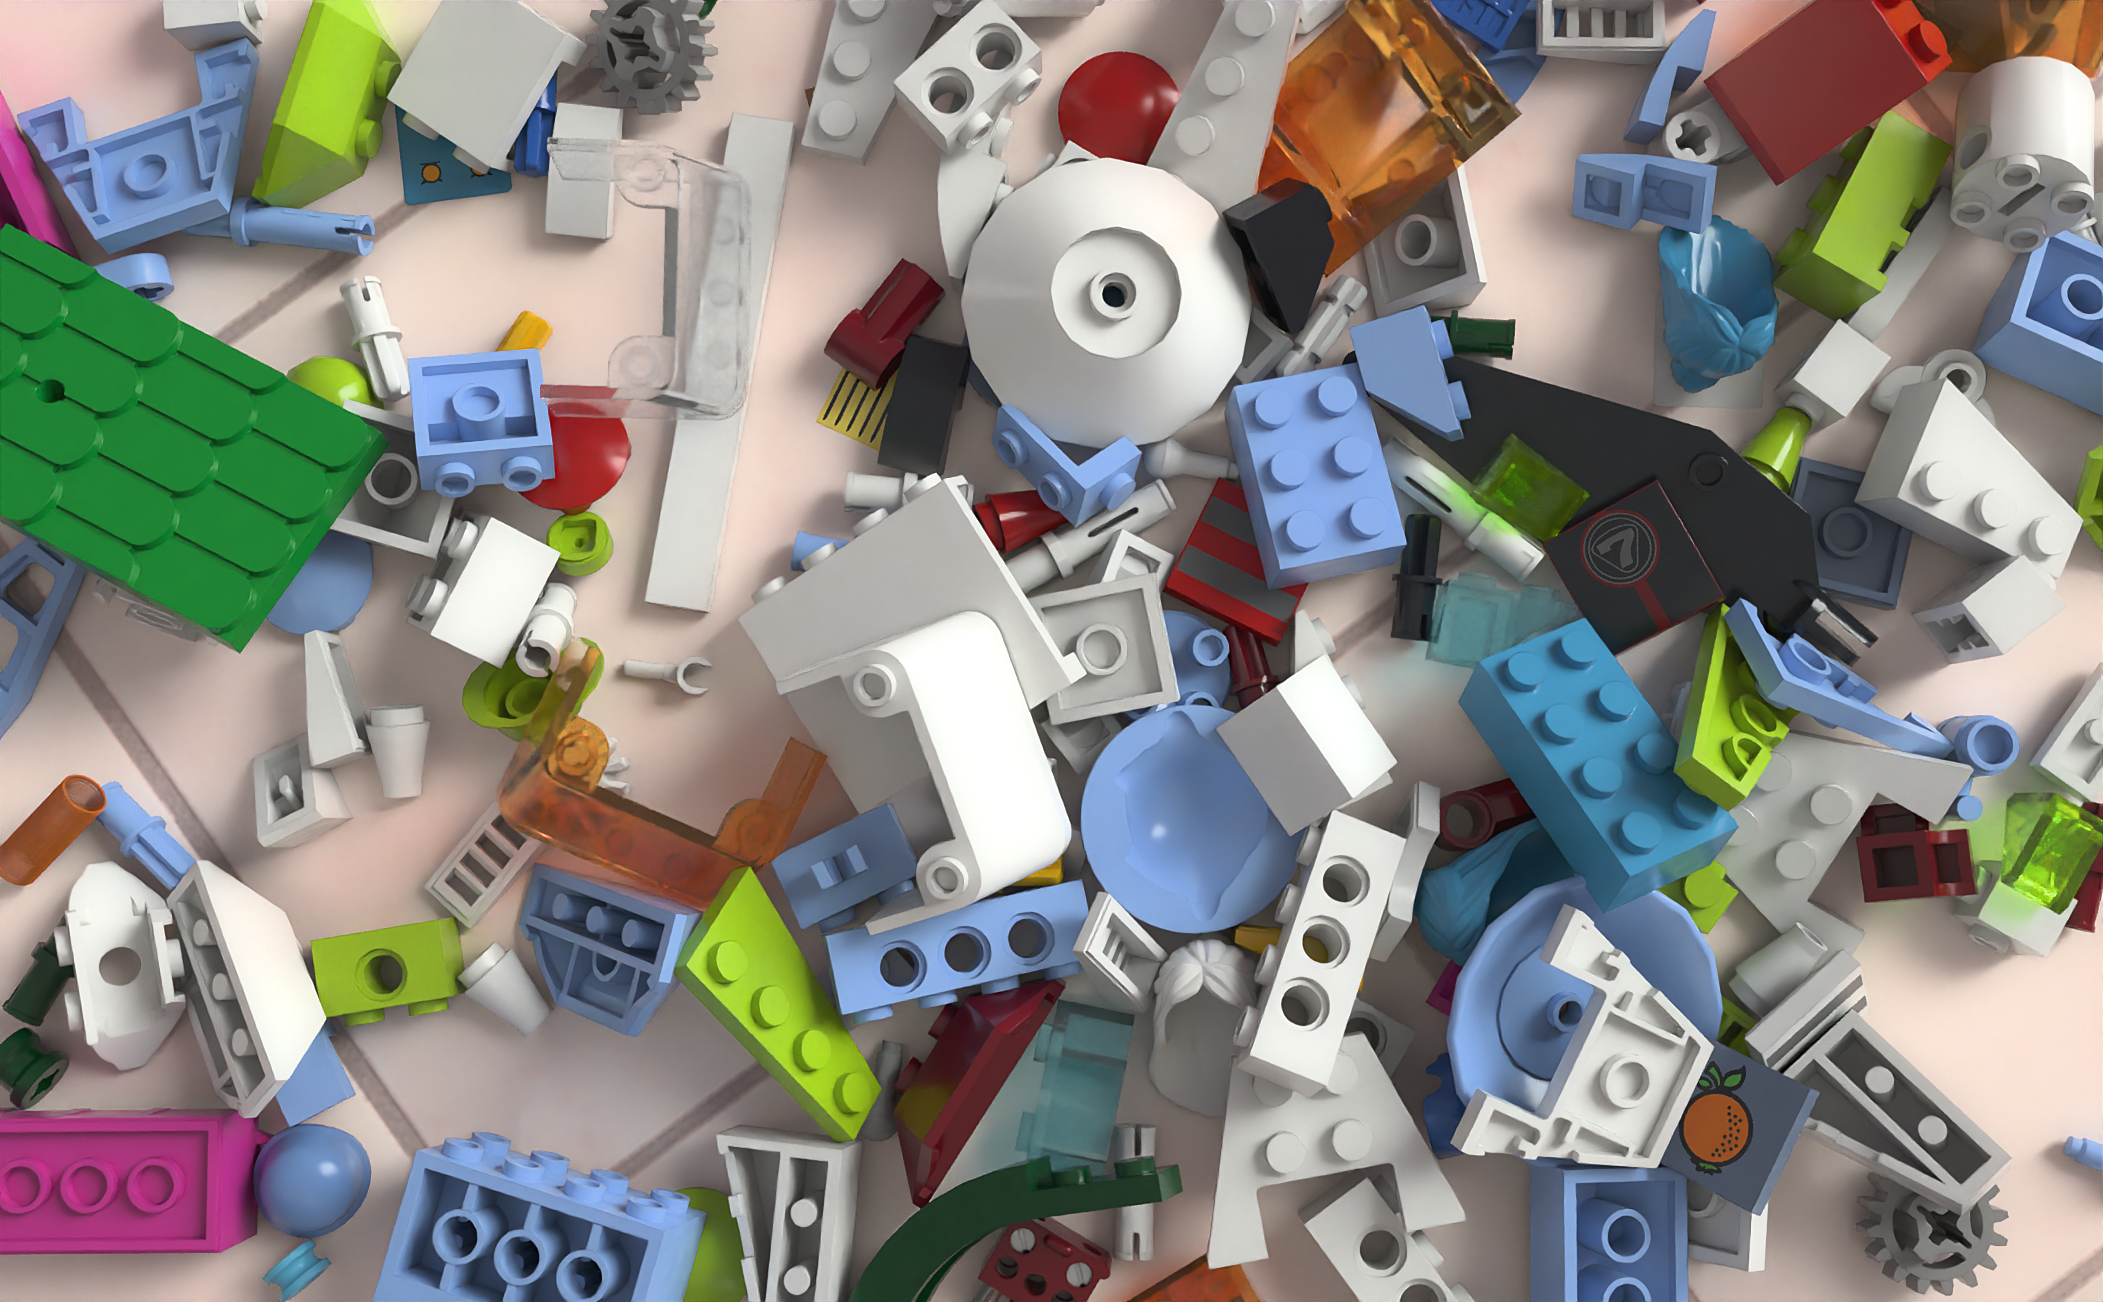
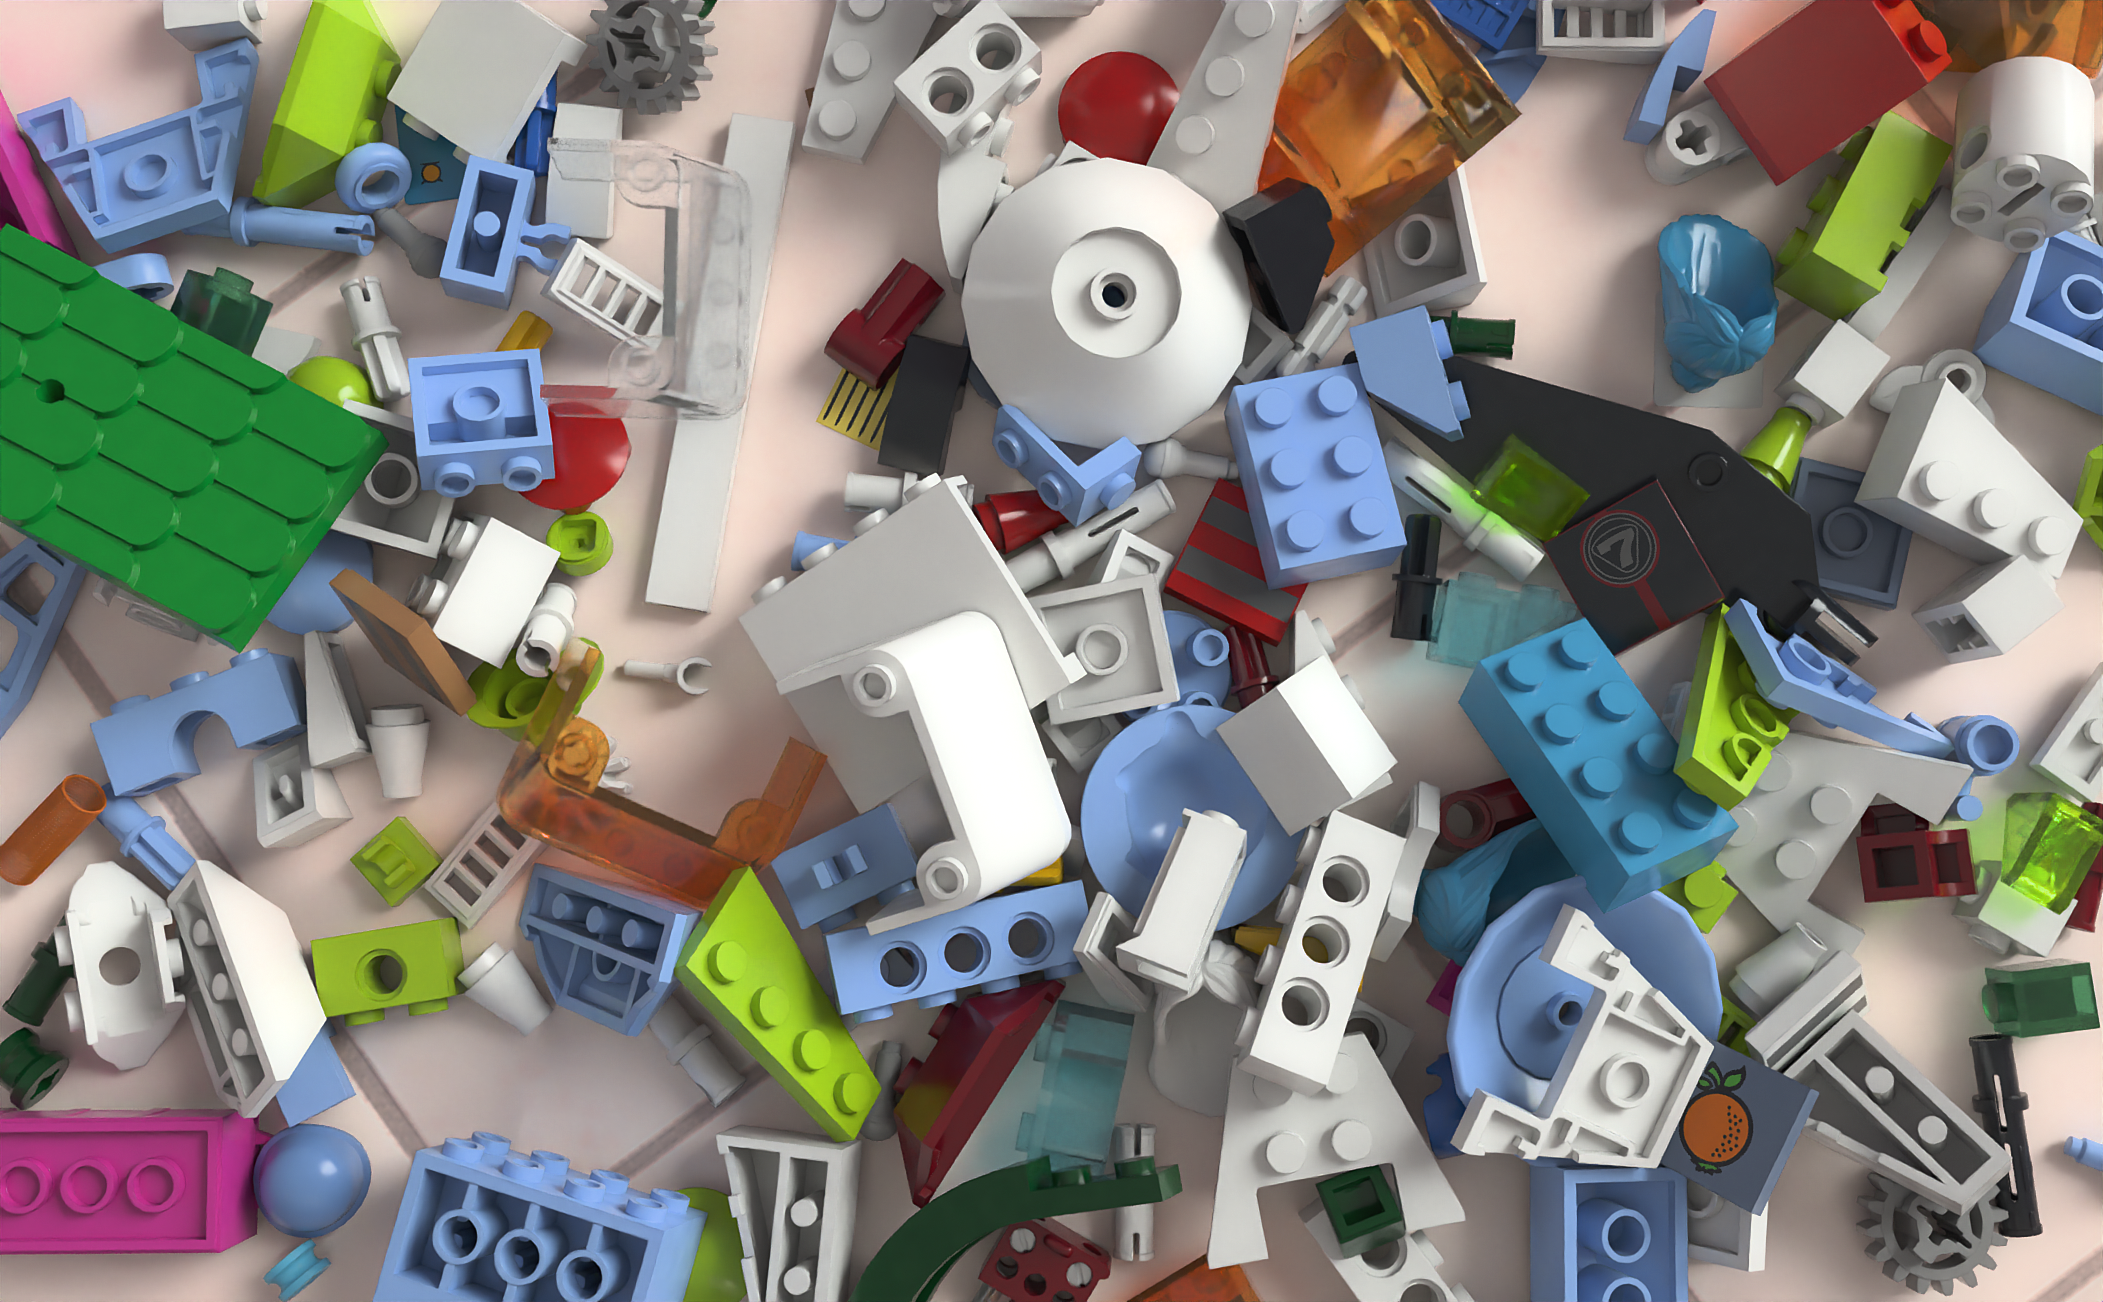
light blue slope [1572,153,1717,234] -> none
none -> light blue arch [90,648,307,797]
none -> clear green brick [170,267,274,357]
none -> white tile [247,323,322,376]
none -> medium nougat tile [329,568,478,717]
none -> light blue piece [334,142,412,214]
none -> lime tile [350,816,444,907]
none -> light grey piece [372,207,447,279]
none -> light blue brick [439,155,572,311]
none -> white slope [540,237,682,359]
none -> white pin [647,994,747,1108]
none -> white window [1115,808,1247,995]
none -> dark green slope [1315,1165,1406,1259]
none -> black pin [1968,1033,2043,1238]
none -> clear green brick [1981,958,2100,1038]

